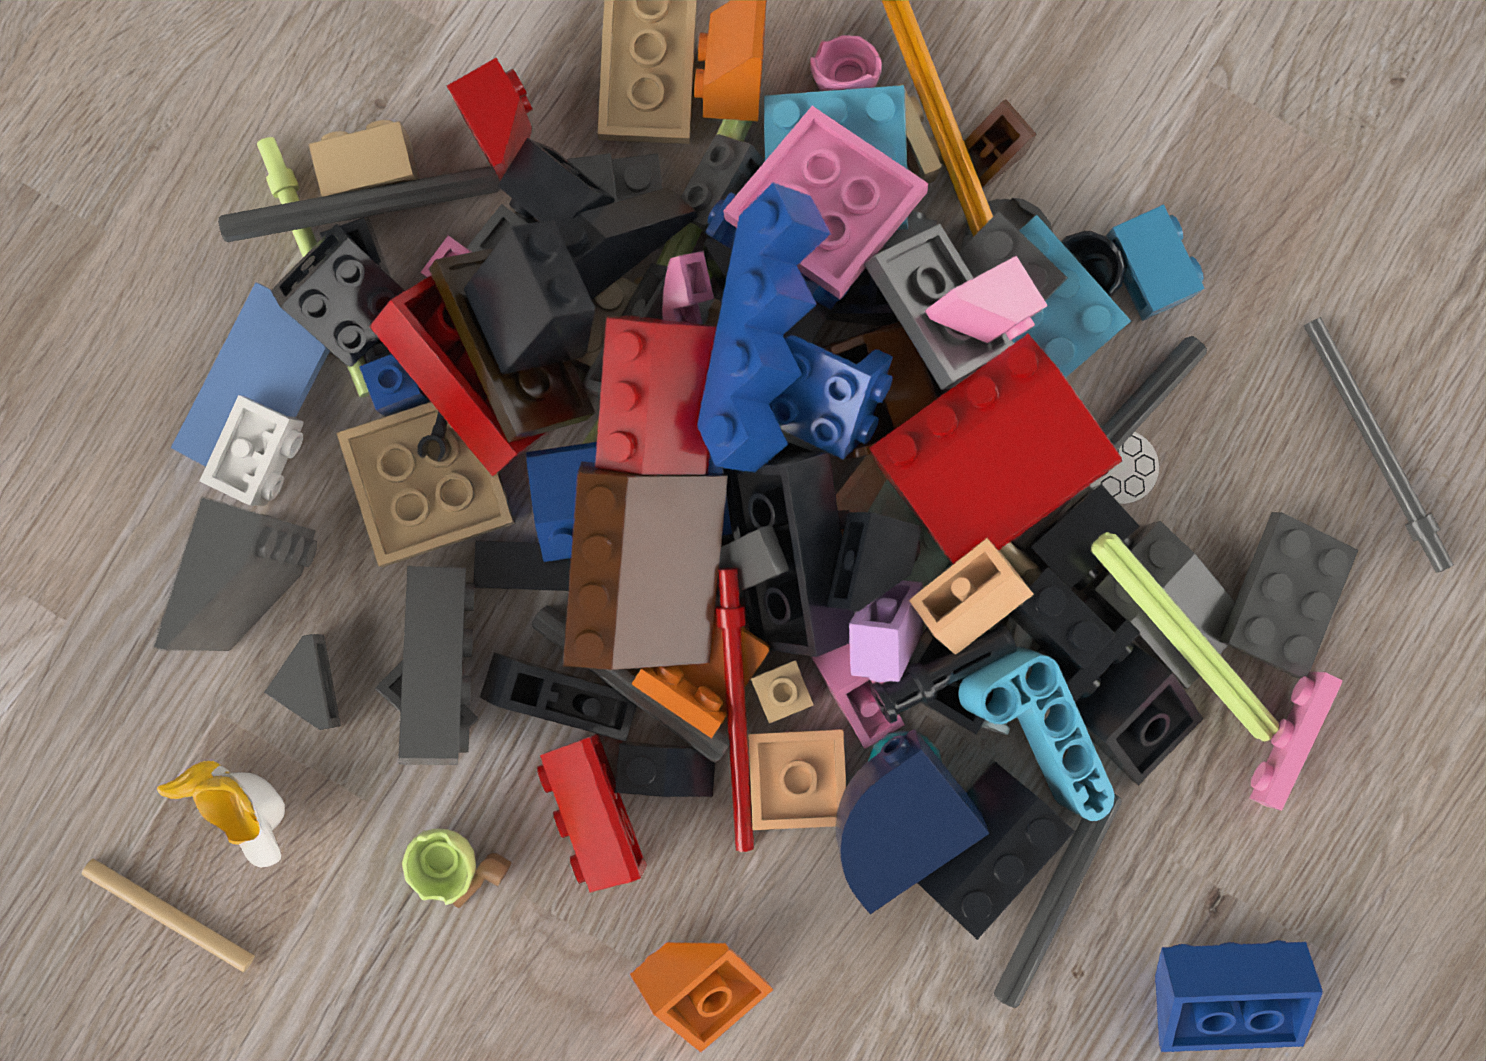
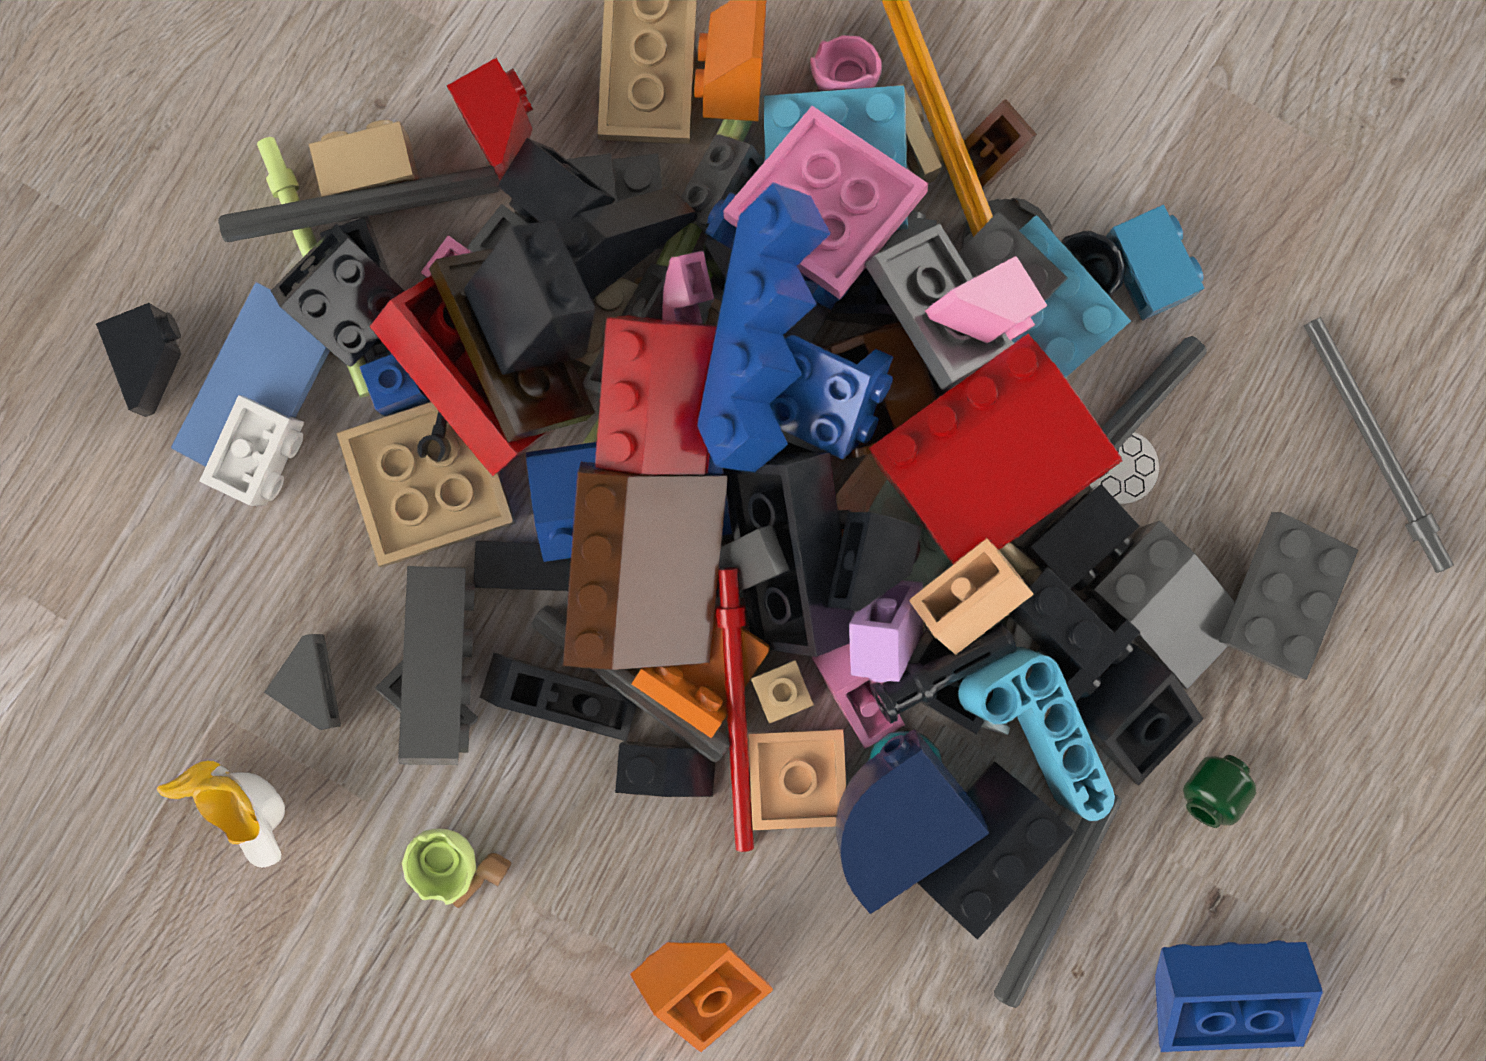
tan bar [82,858,255,973] -> none
dark grey slope [154,497,317,651] -> none
slope [537,733,647,893] -> none
yellowish green axle [1091,532,1279,742] -> none
bright pink plate [1250,672,1343,811] -> none
none -> black slope [96,303,181,417]
none -> dark green head [1183,755,1256,828]

